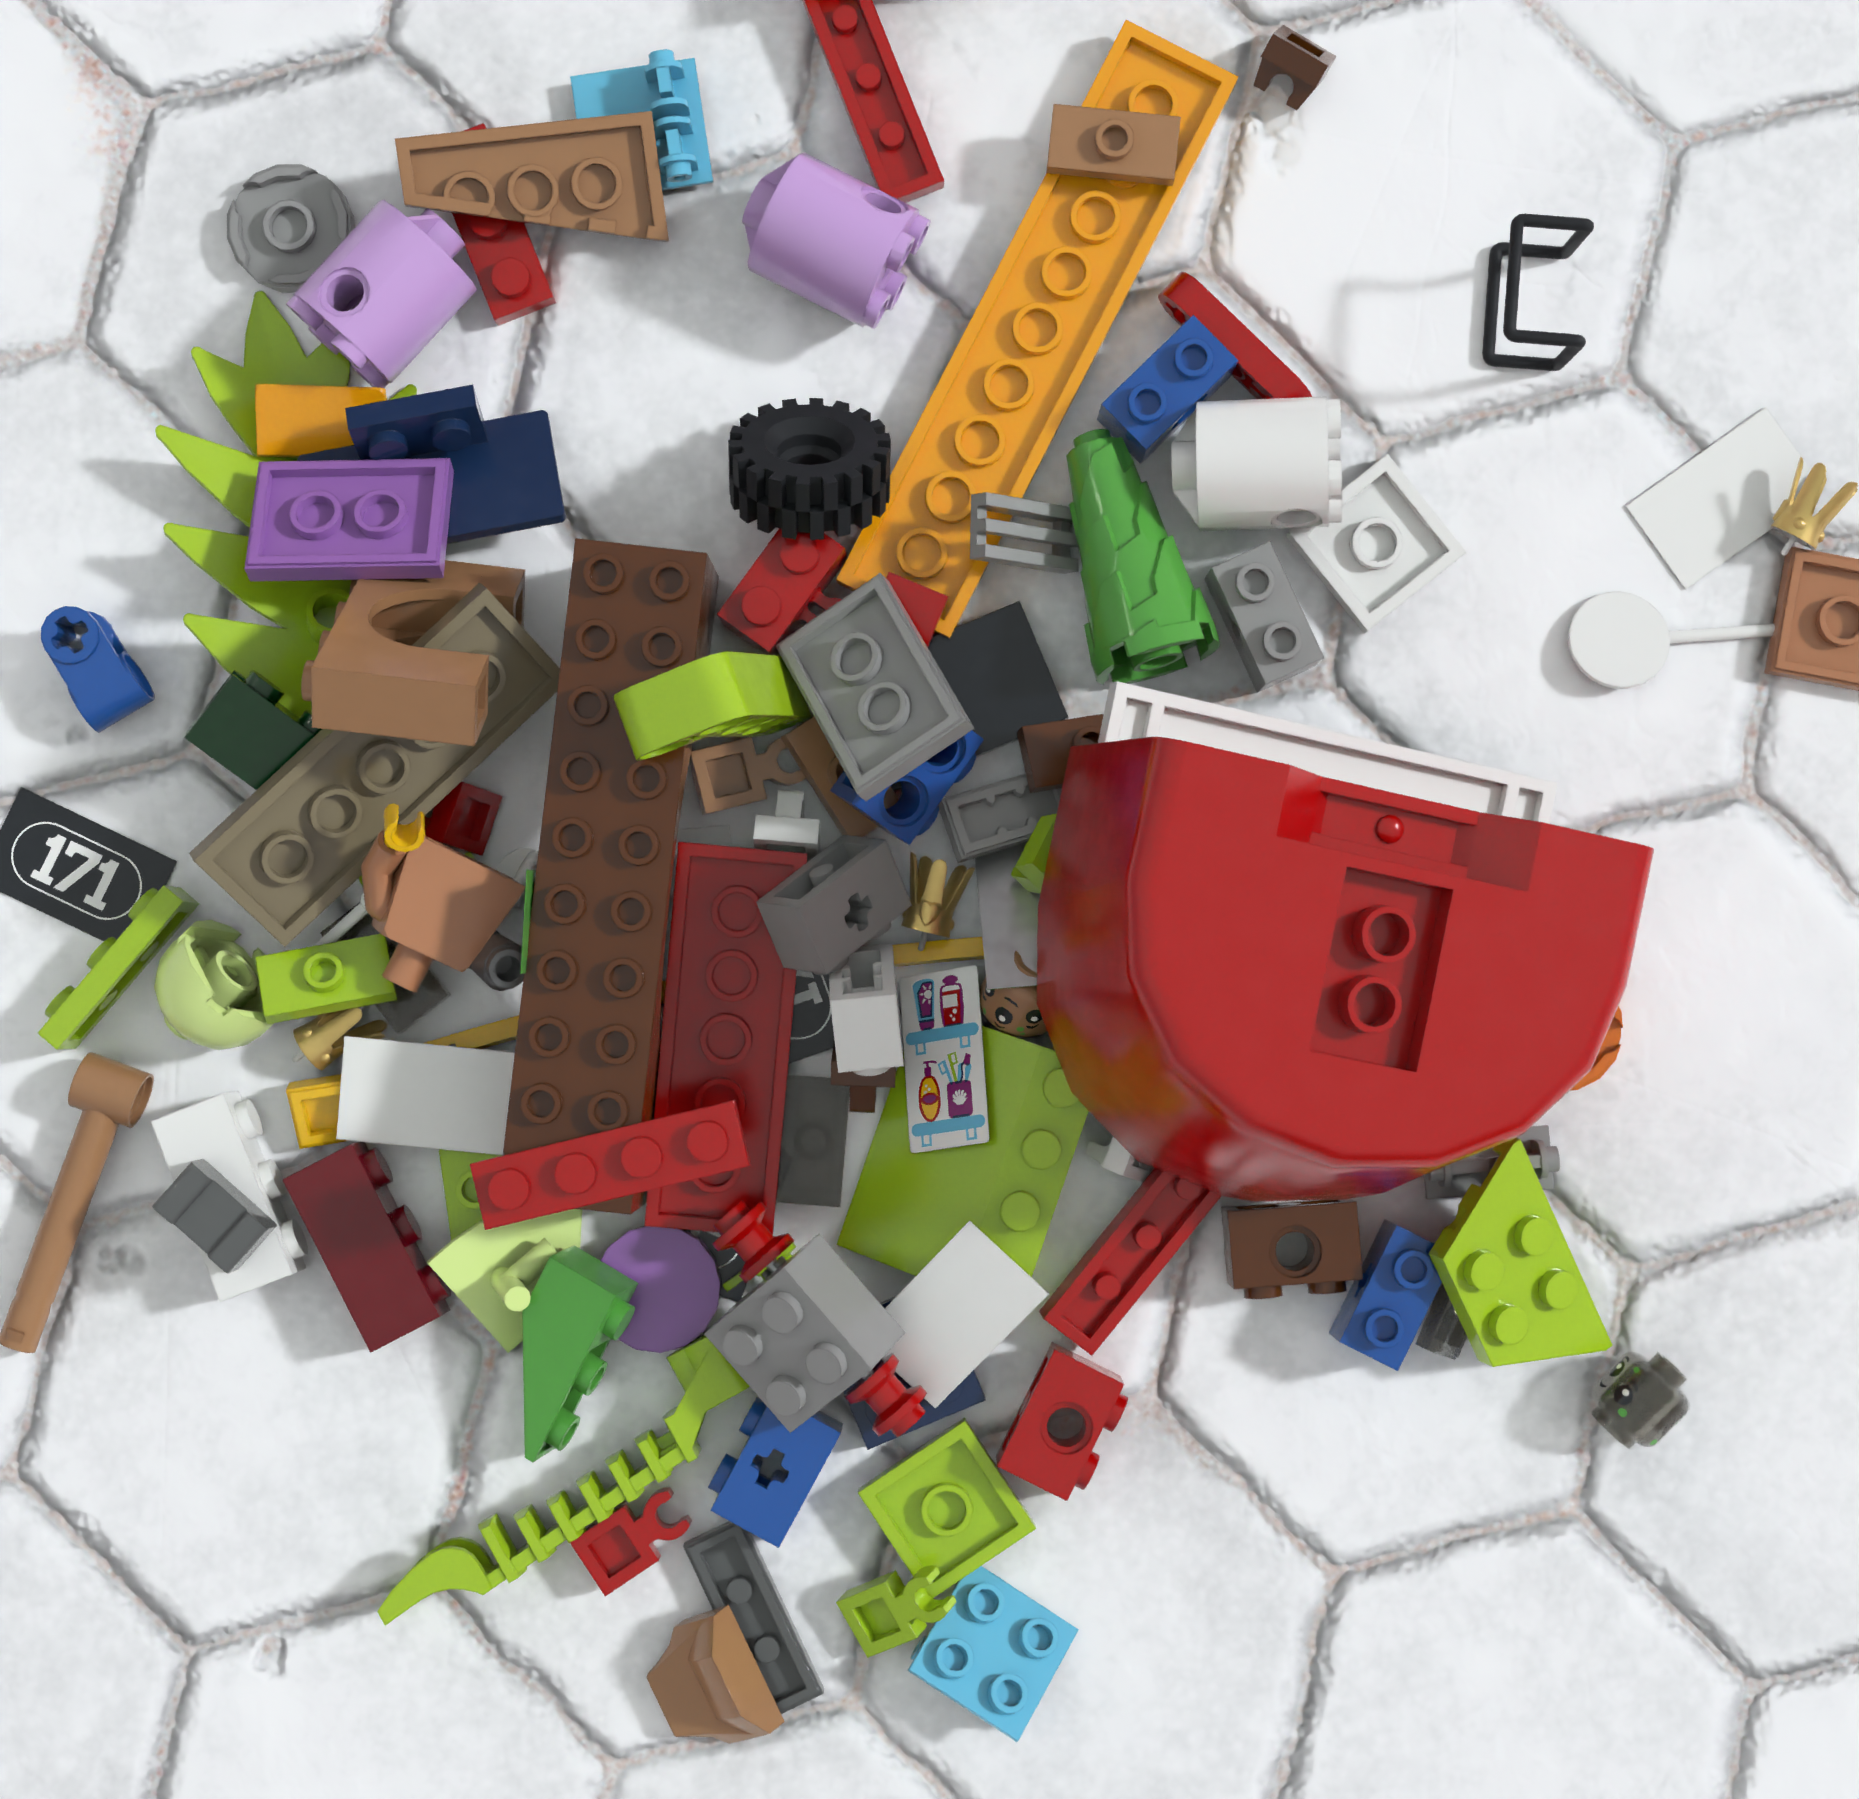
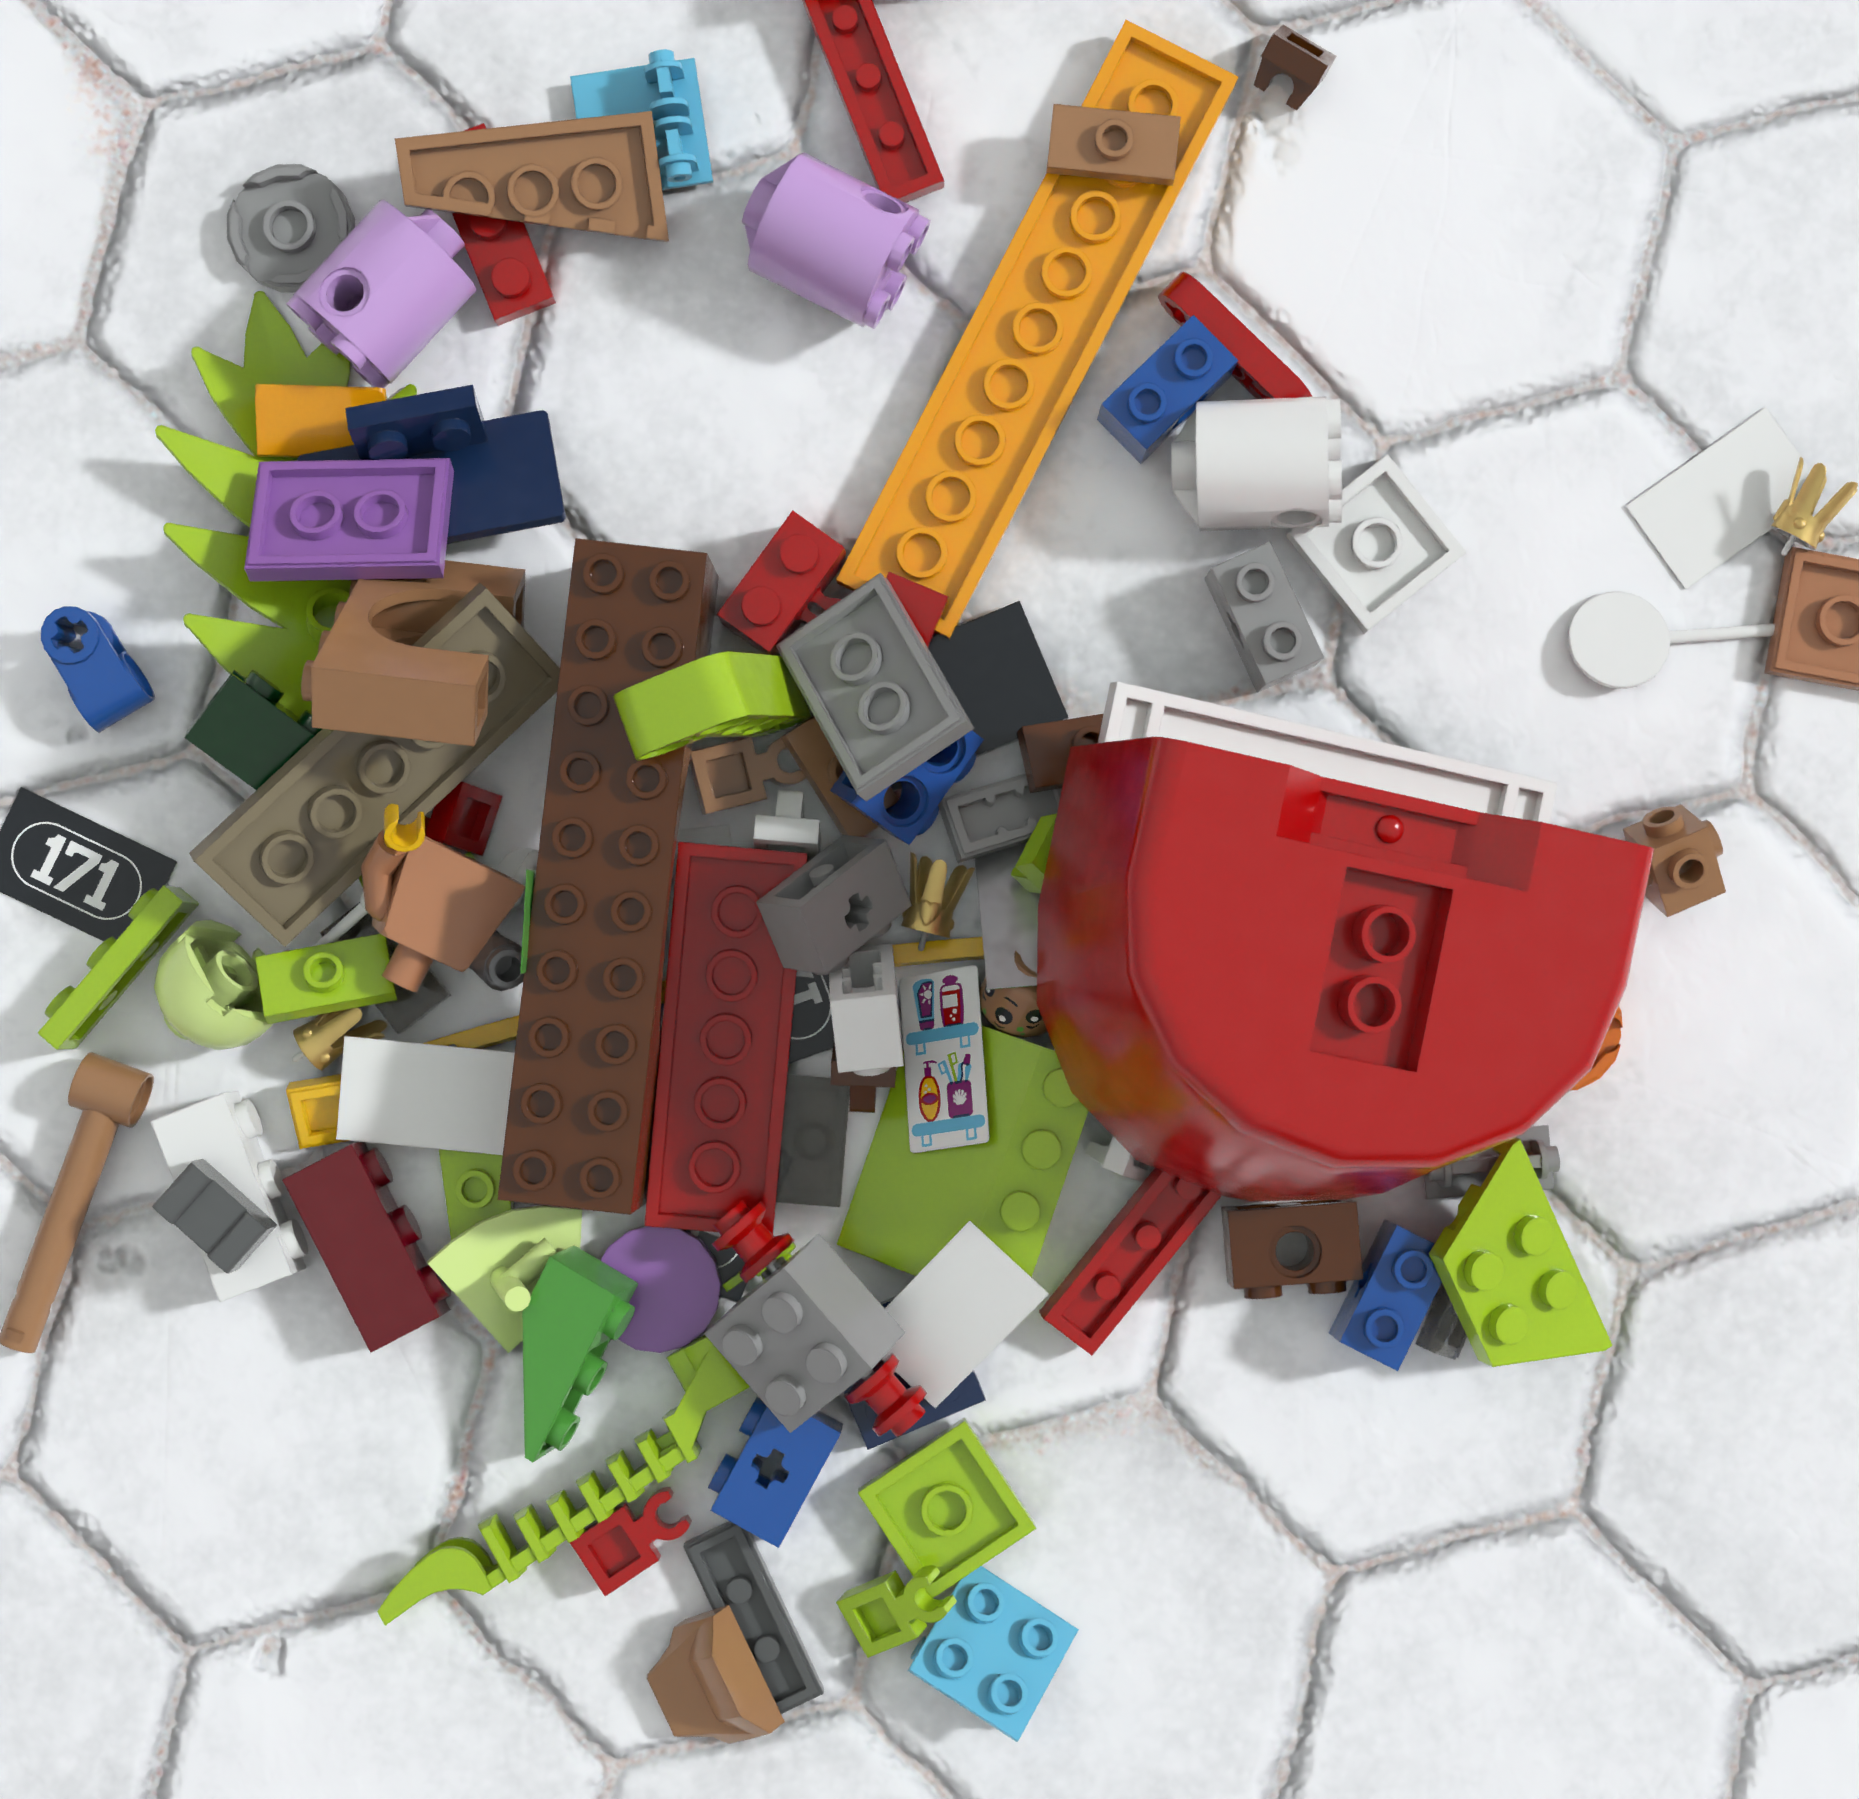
red plate [470,1100,751,1230] -> none
black tyre [728,398,891,540] -> none
light grey tile [970,492,1079,574] -> none
red brick [996,1342,1128,1501] -> none
bright green cone [1066,429,1220,685] -> none
black piece [1482,213,1594,371] -> none
clear smoke head [1591,1352,1690,1449] -> none
none -> medium nougat brick [1623,804,1726,917]

